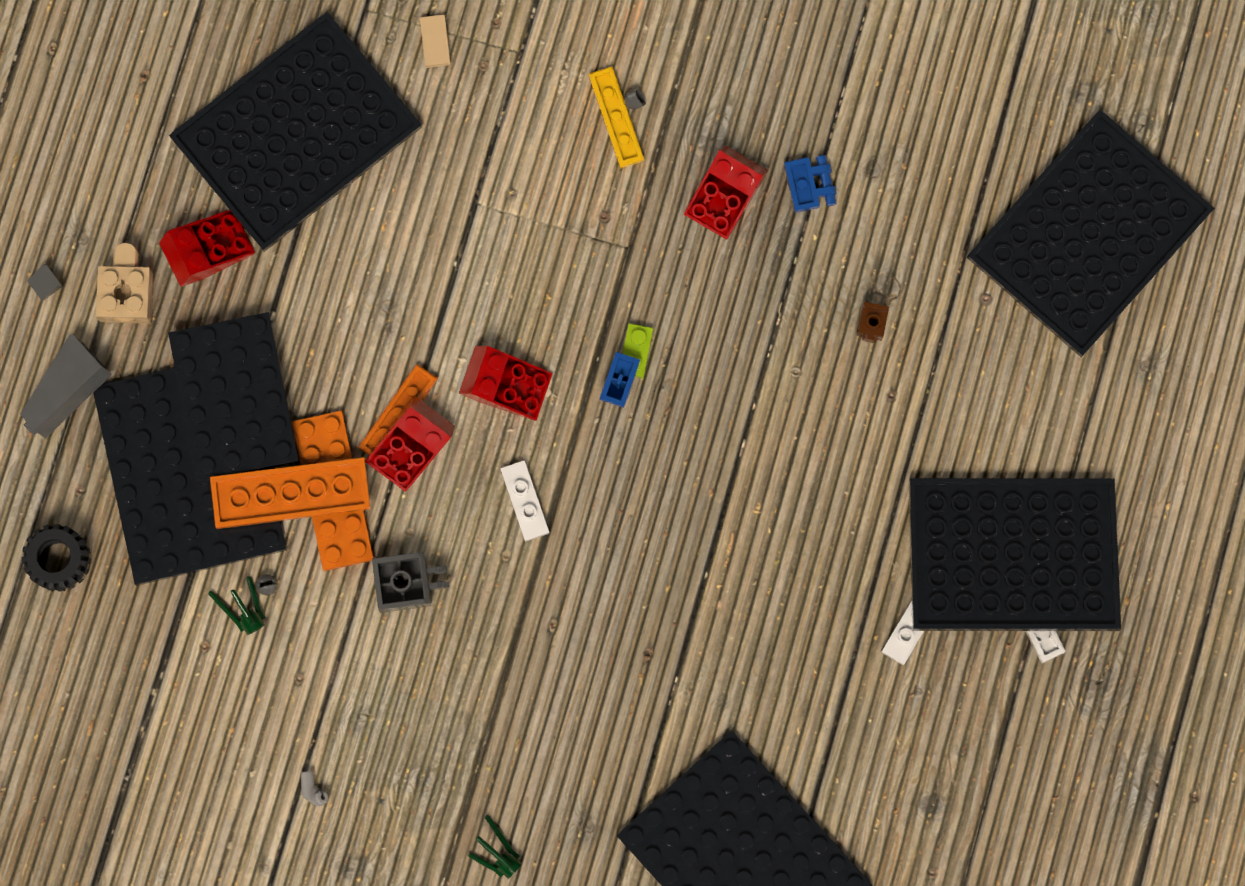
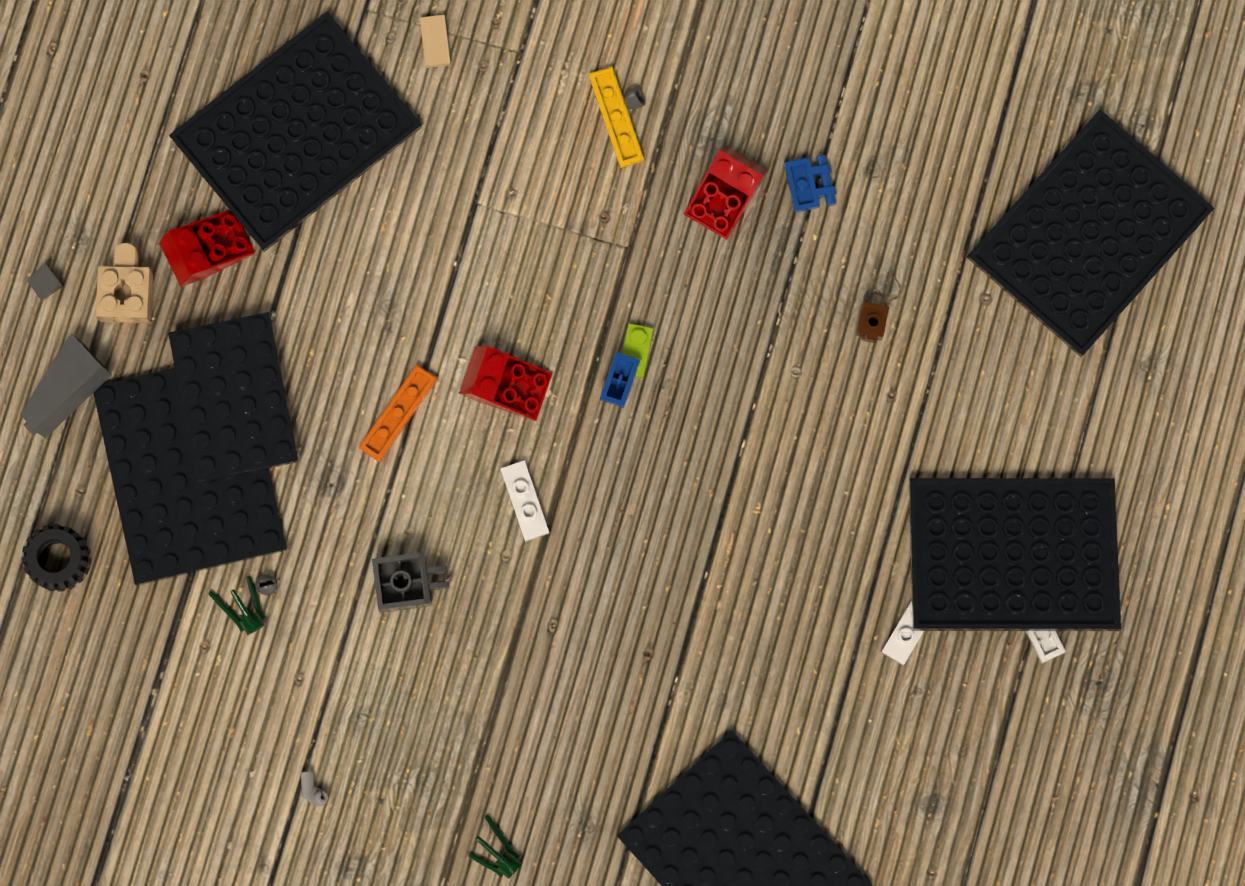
orange plate [210,457,371,529] -> none
orange plate [292,411,374,572] -> none
red slope [365,396,455,492] -> none

